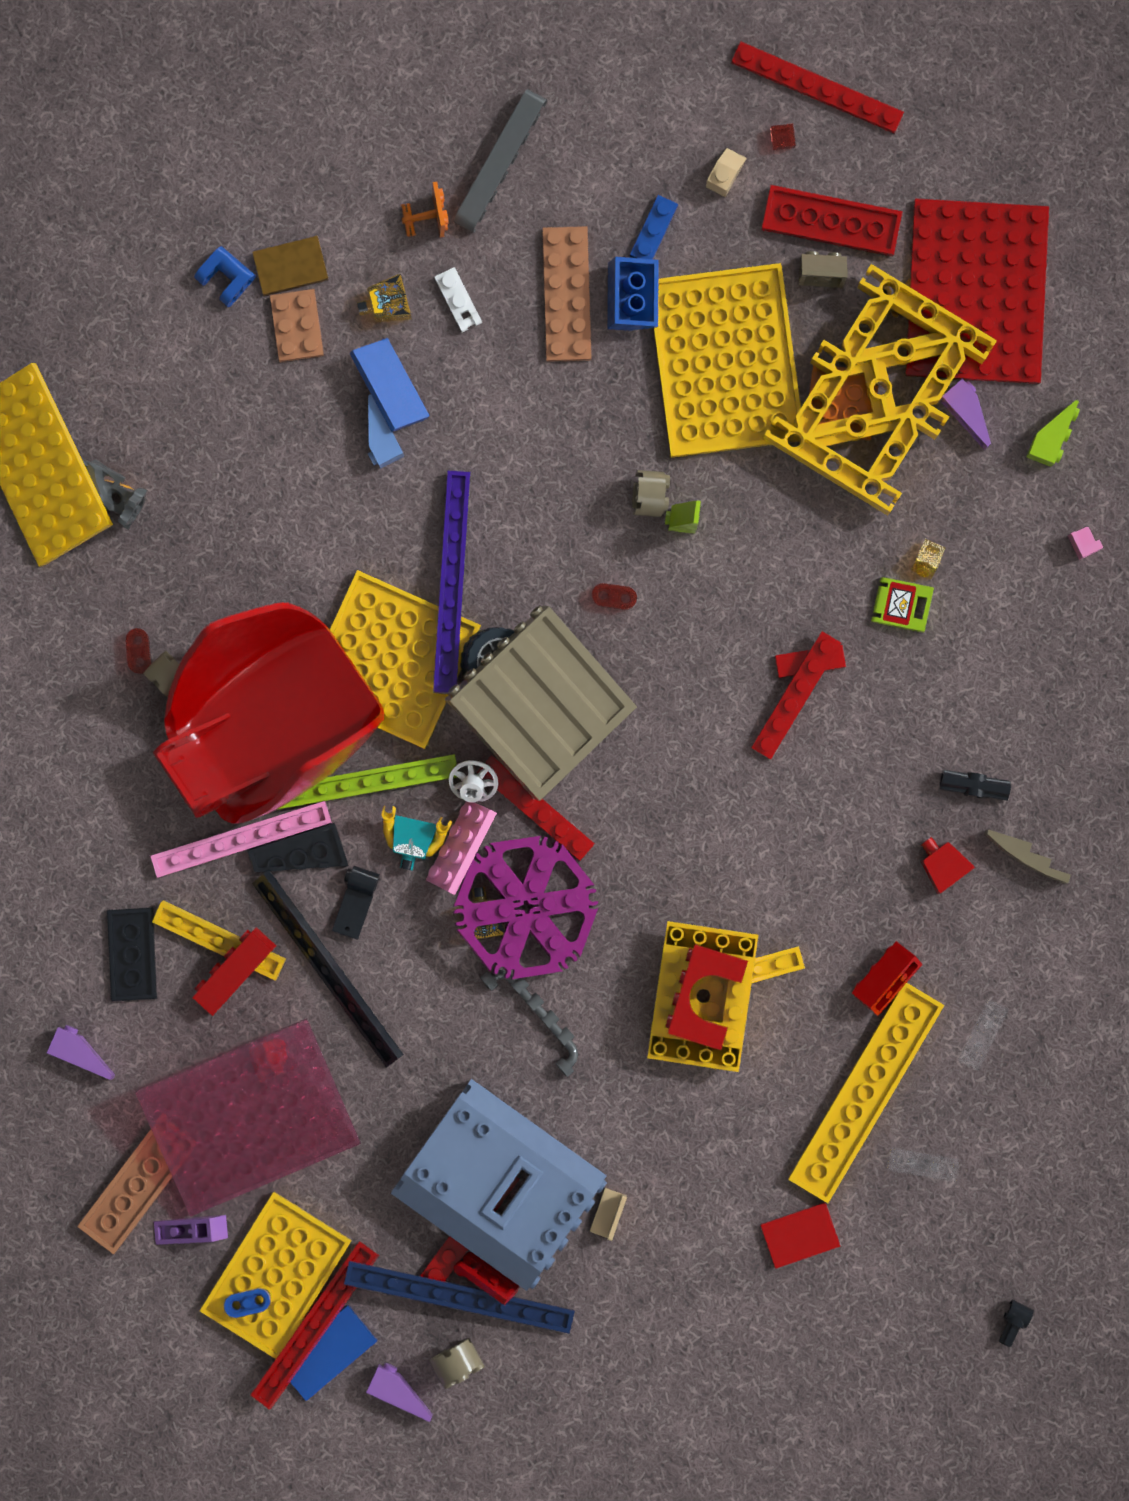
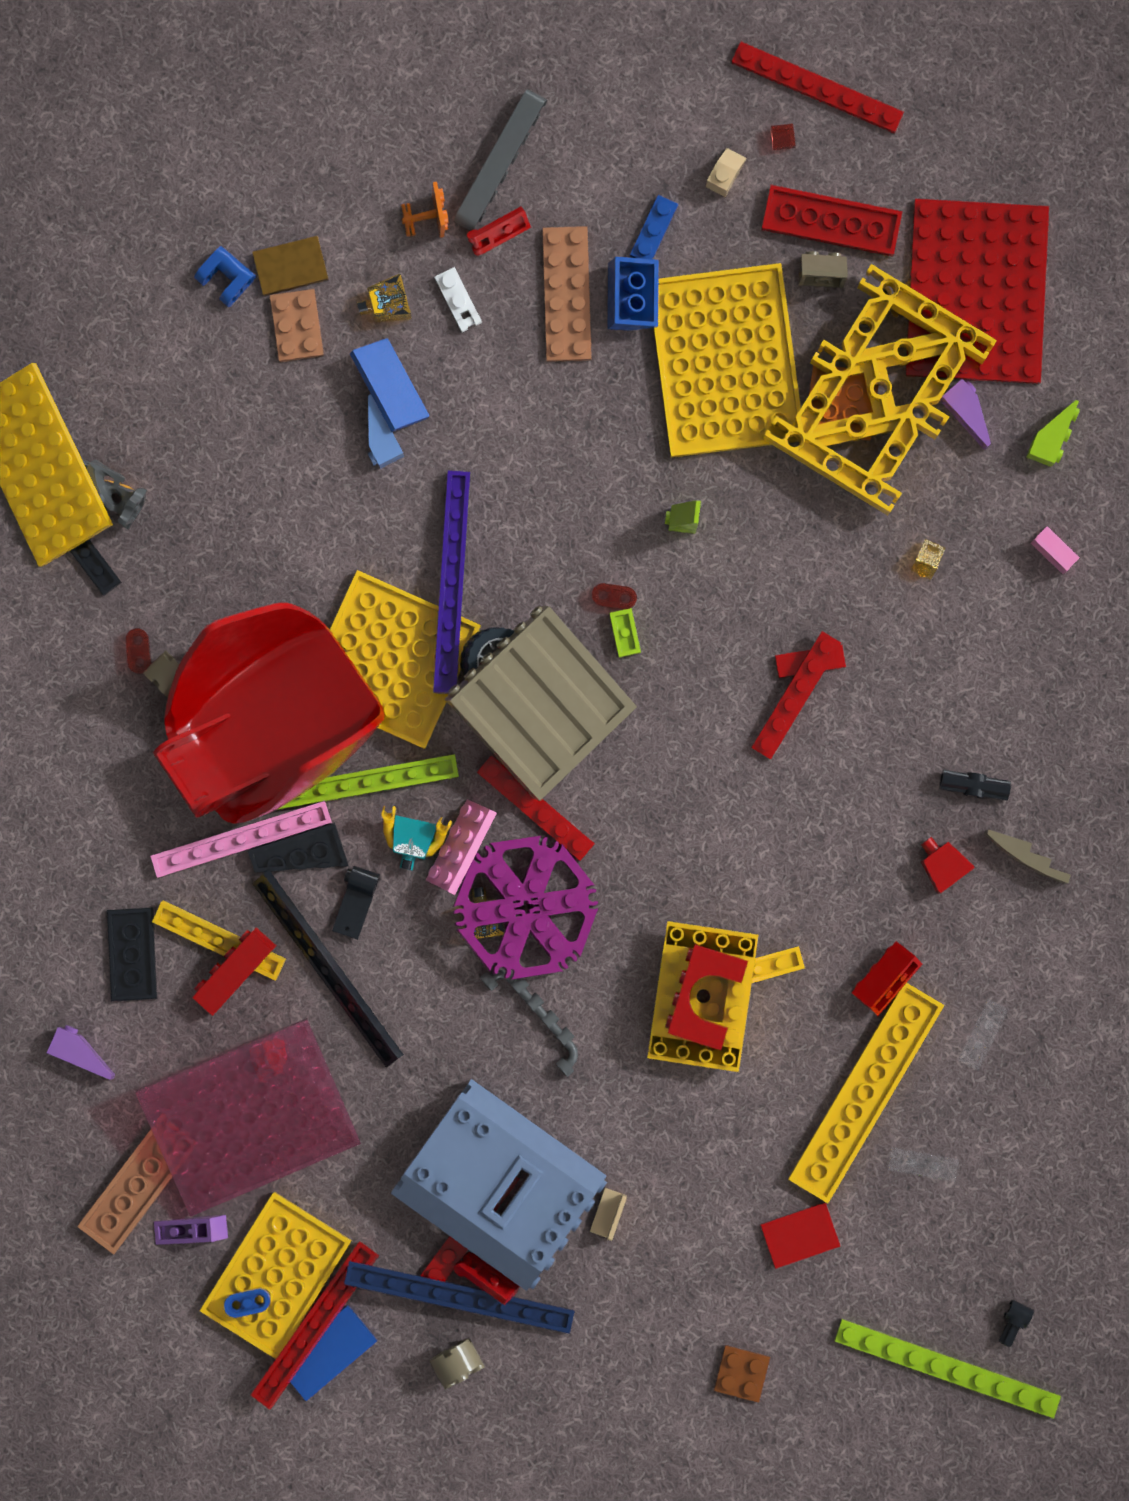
medium lavender slope [366,1363,433,1422] -> none
white wheel [449,760,498,803] -> none
dark tan brick [632,470,670,517] -> none
container [871,577,934,633] -> none
bright pink panel [1068,527,1103,560] -> none
none -> black tile [70,539,122,596]
none -> red plate [467,206,531,255]
none -> lime plate [609,608,641,658]
none -> dark orange plate [714,1345,770,1403]
none -> lime plate [834,1319,1061,1418]
none -> bright pink panel [1031,526,1080,574]

